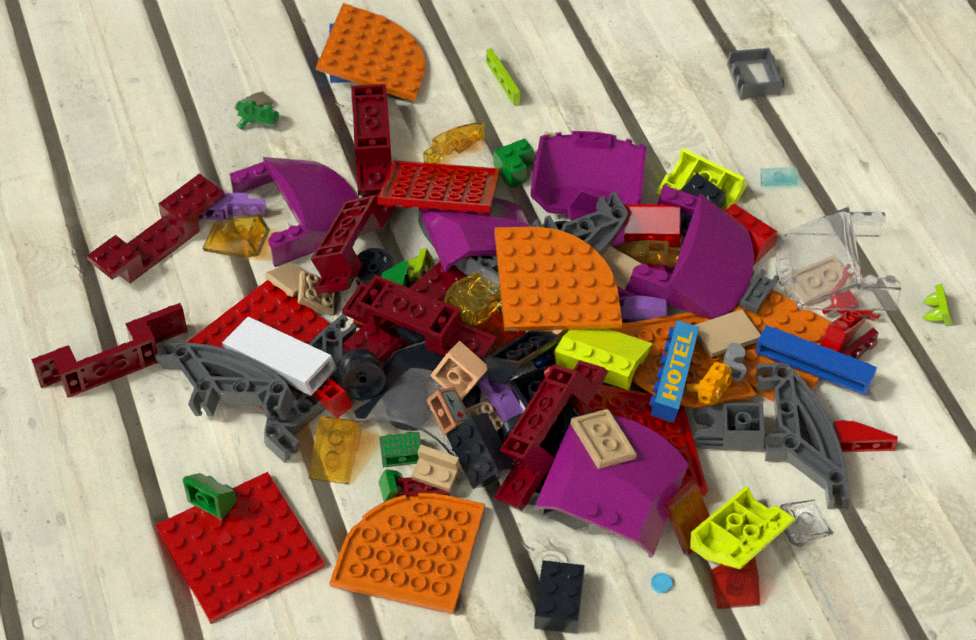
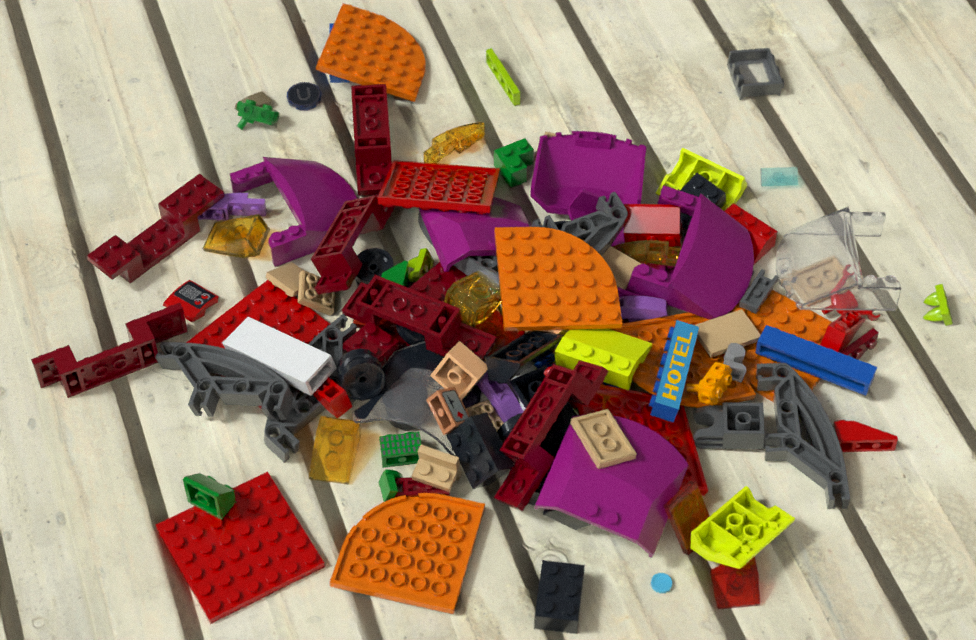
clear slope [779,499,834,547] -> none
none -> slope [163,280,219,323]
none -> tile [287,82,321,111]

